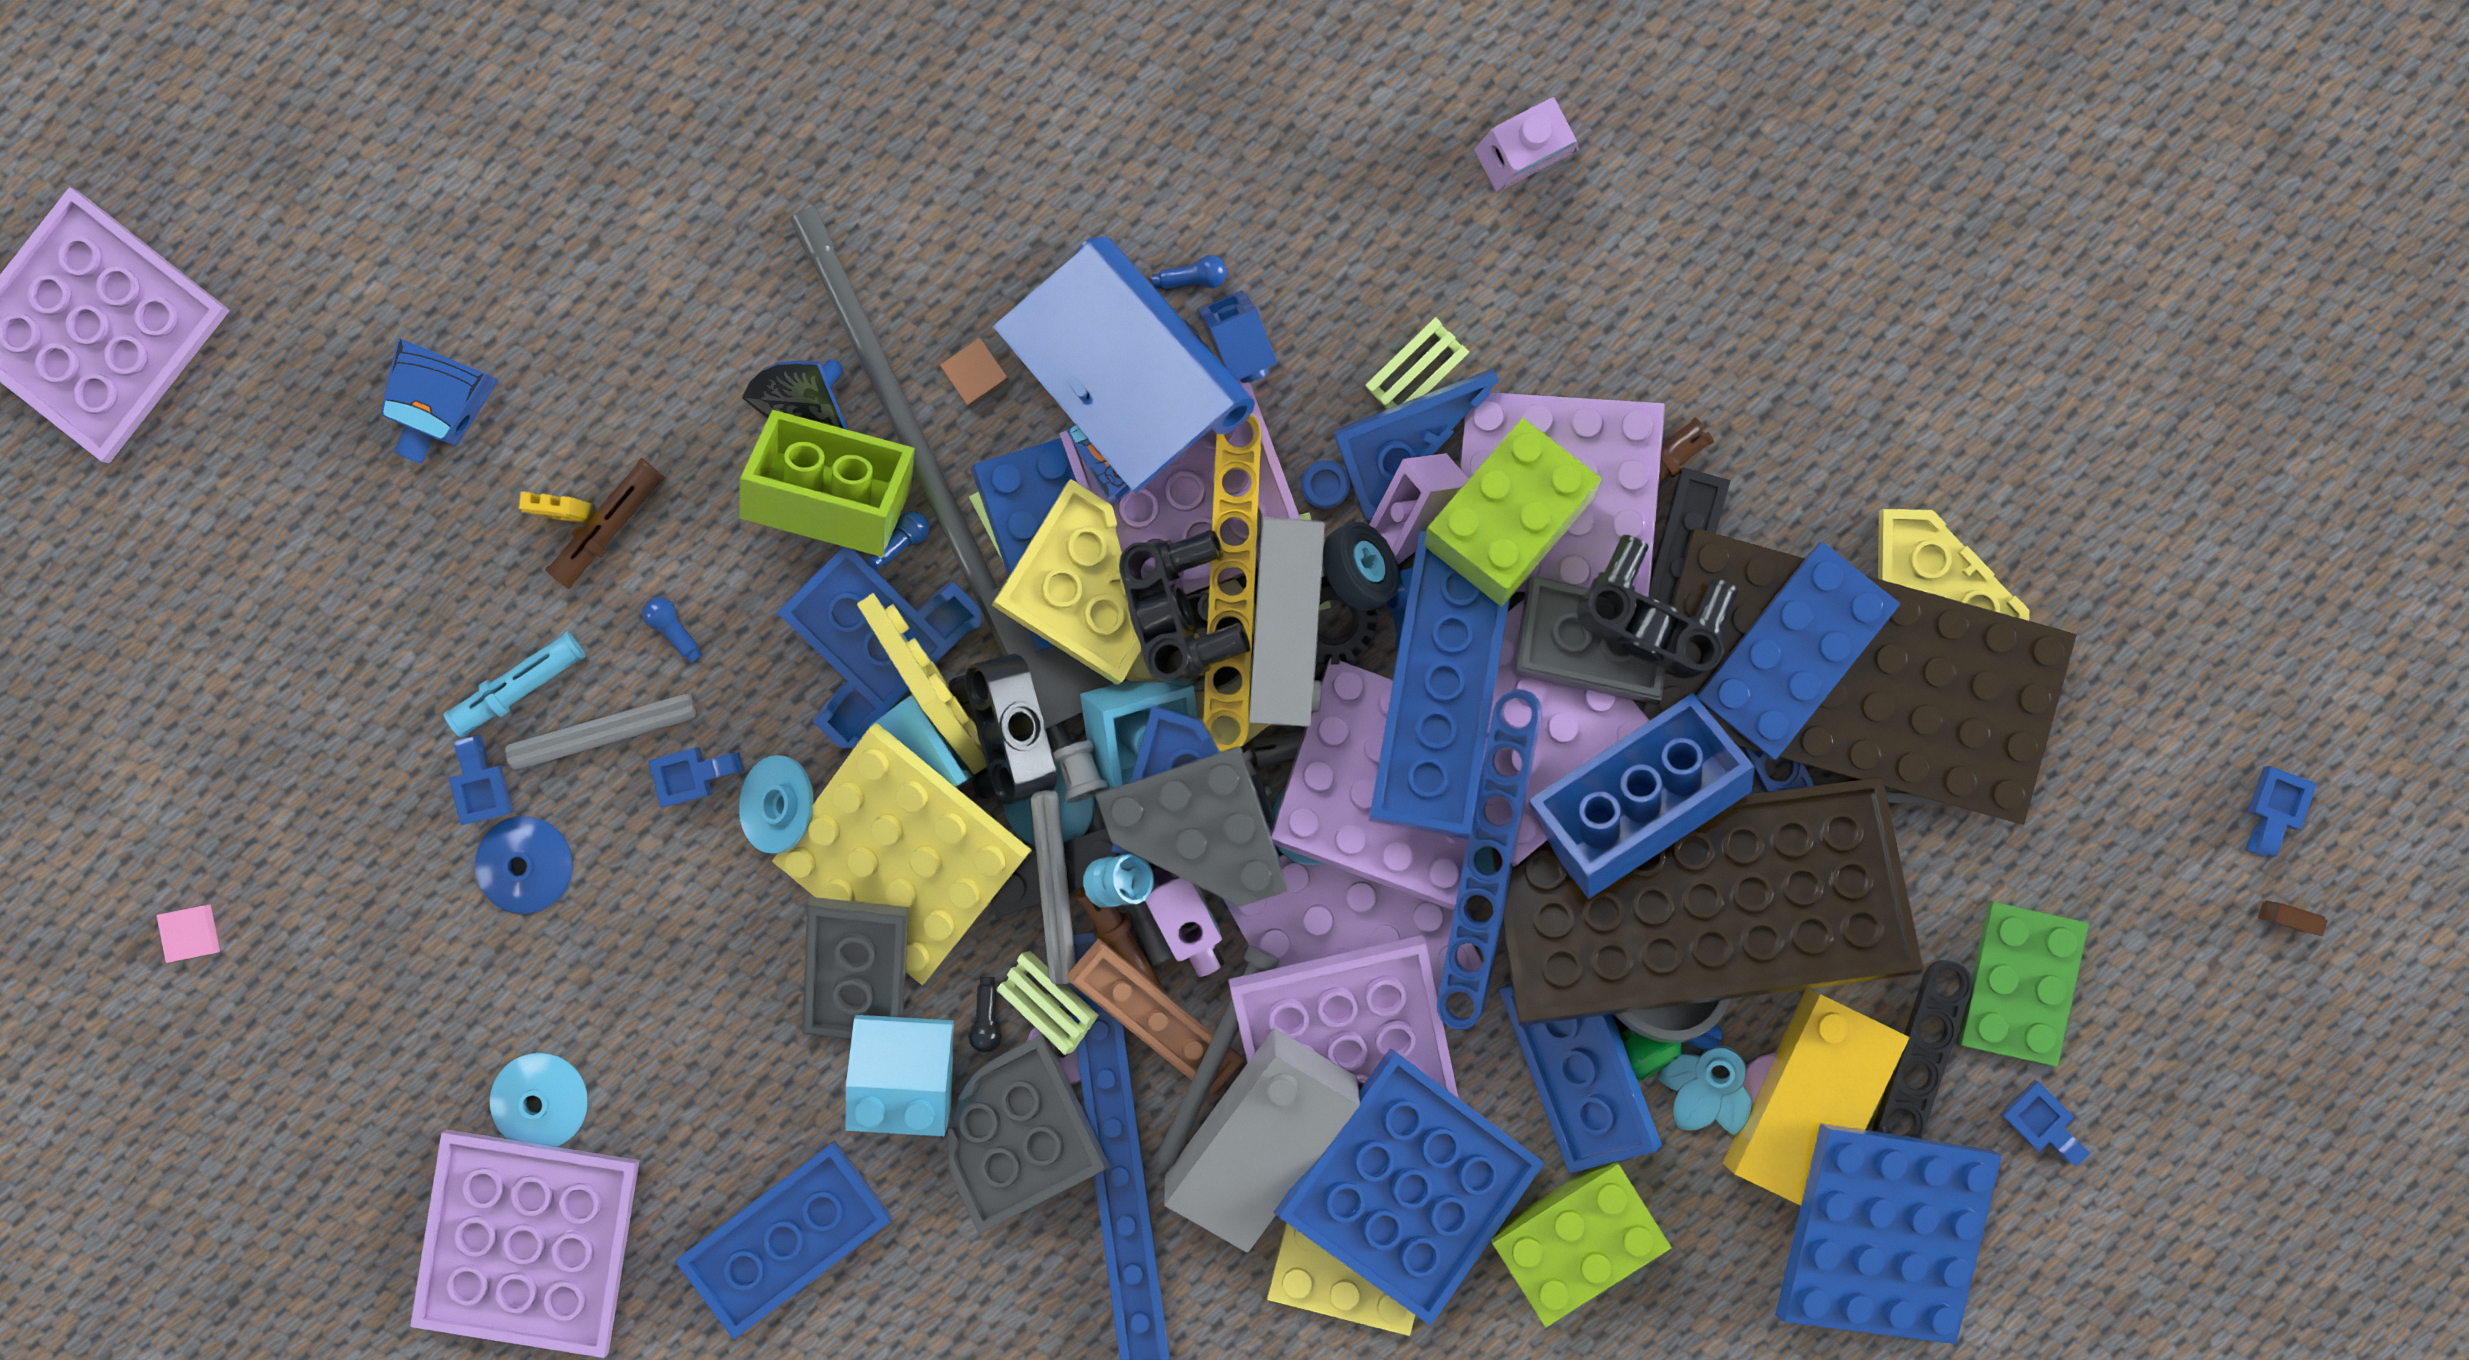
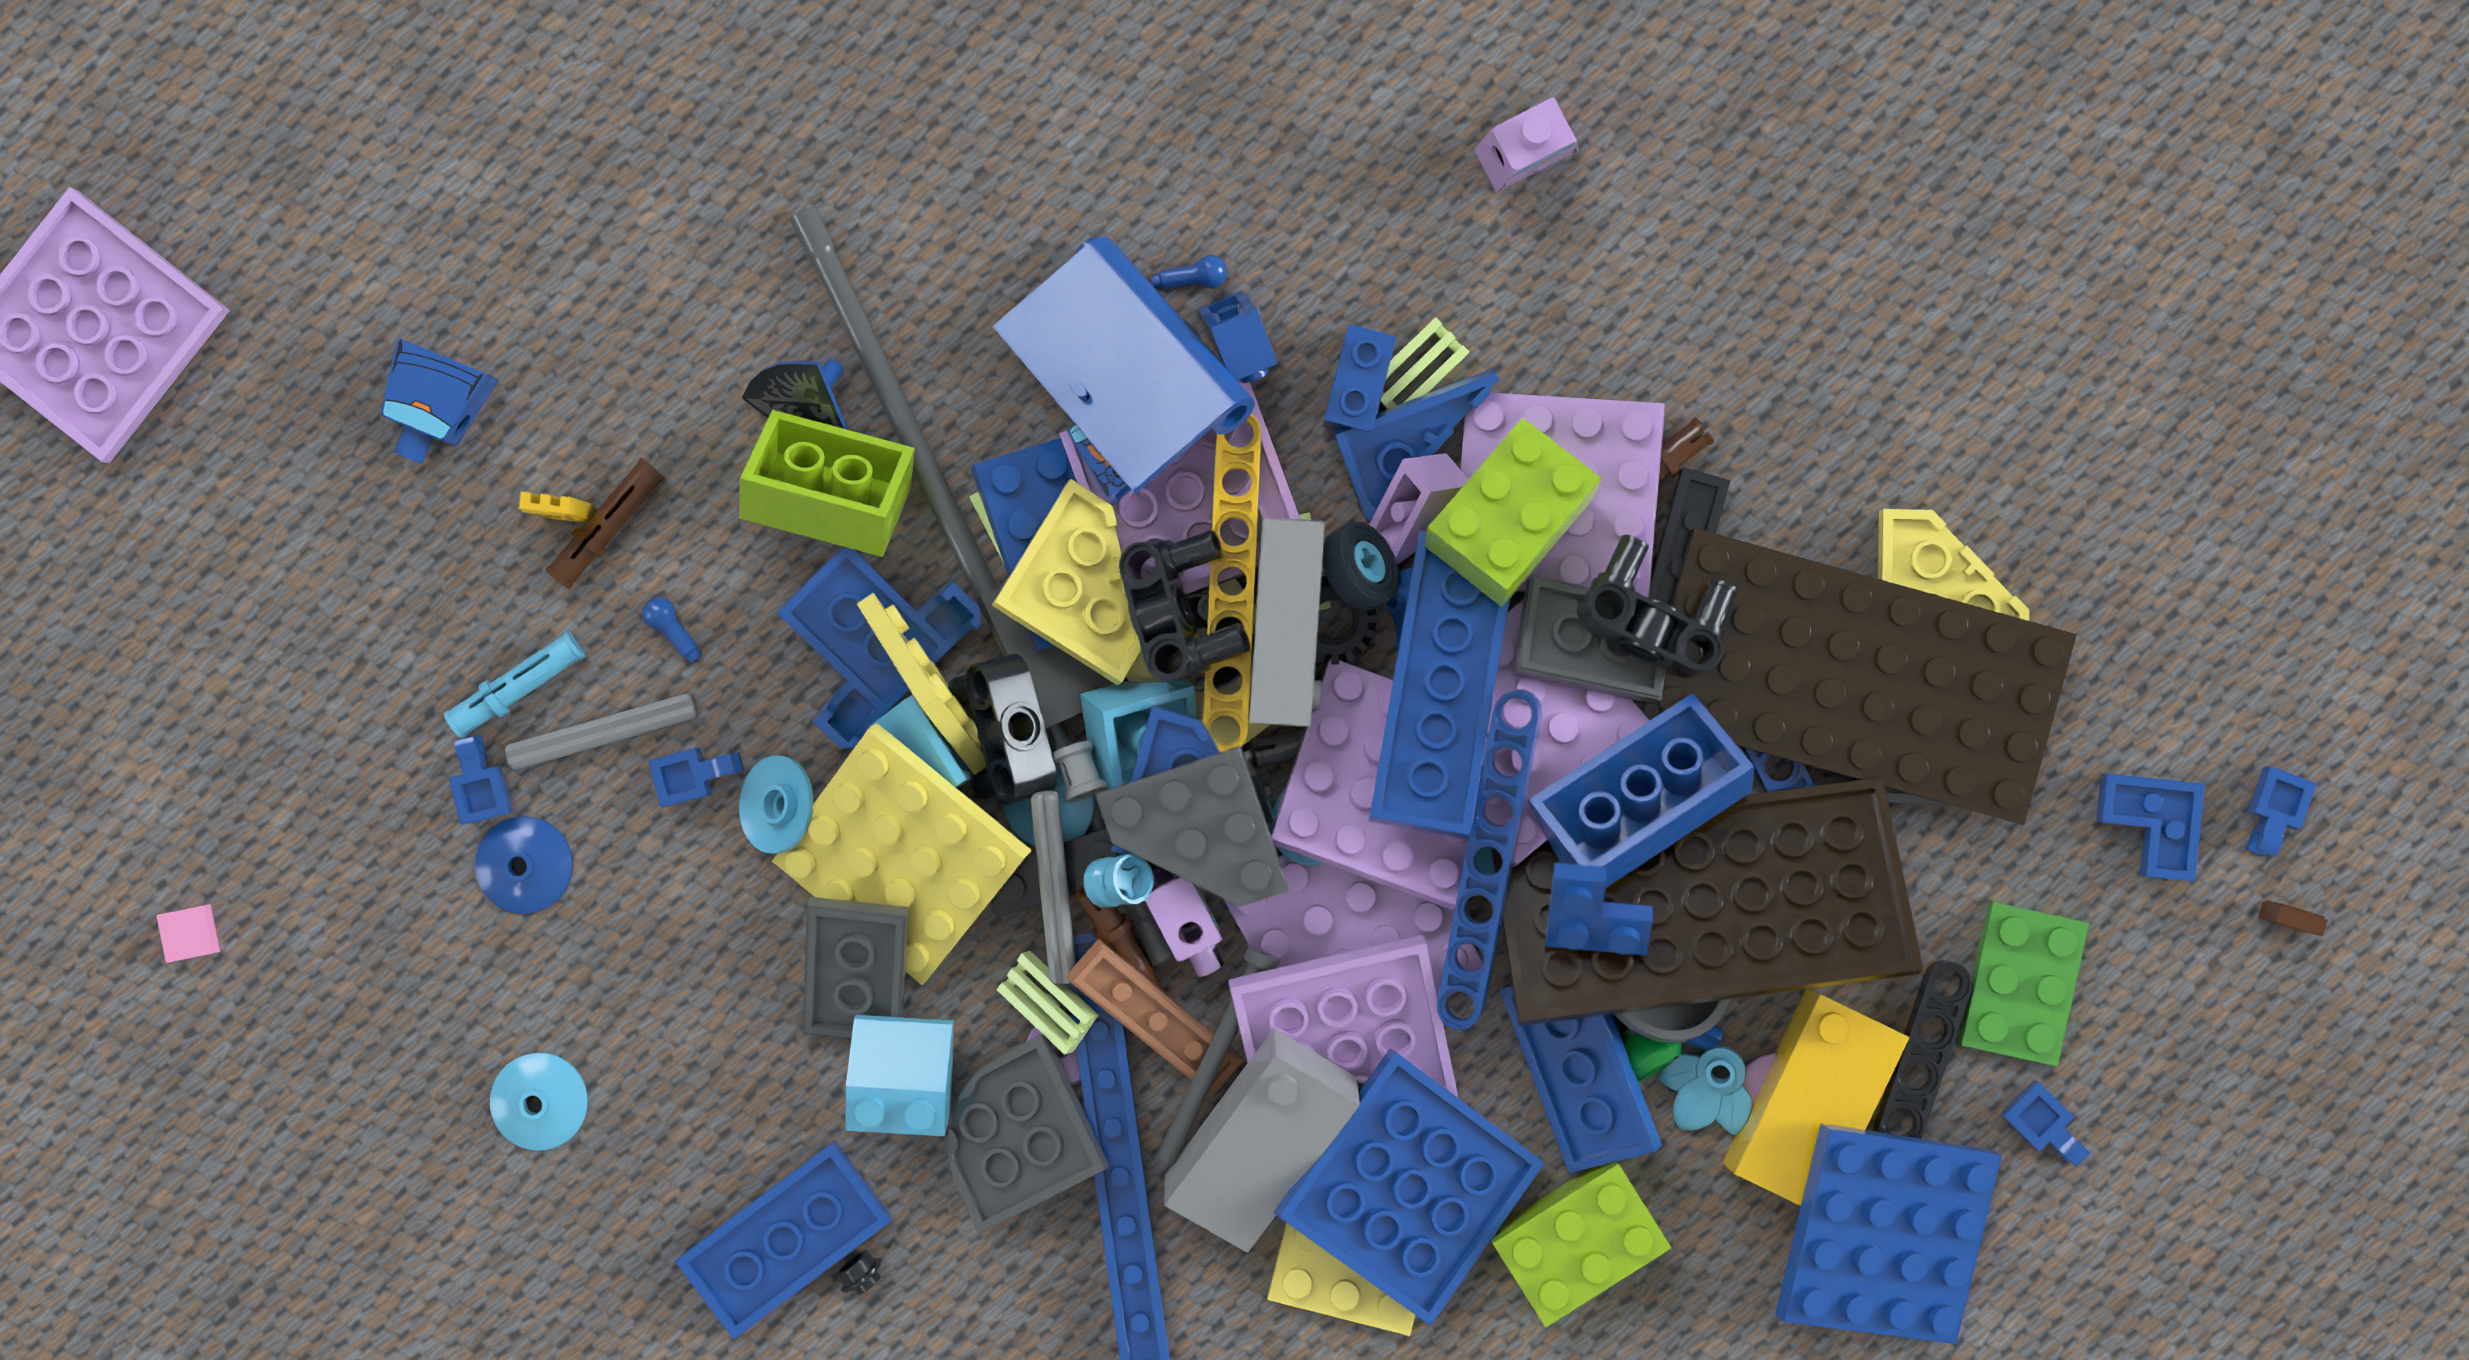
lavender plate [410,1129,640,1358] -> none
blue piece [867,511,929,570] -> none
nougat tile [940,338,1009,407] -> none
black piece [968,977,1002,1053] -> none
blue tile [1301,460,1350,510] -> none
blue plate [1696,541,1900,760] -> none
none -> black plate [836,1250,881,1295]
none -> blue bracket [1323,324,1396,432]
none -> blue plate [1545,863,1653,955]
none -> blue plate [2096,773,2205,882]

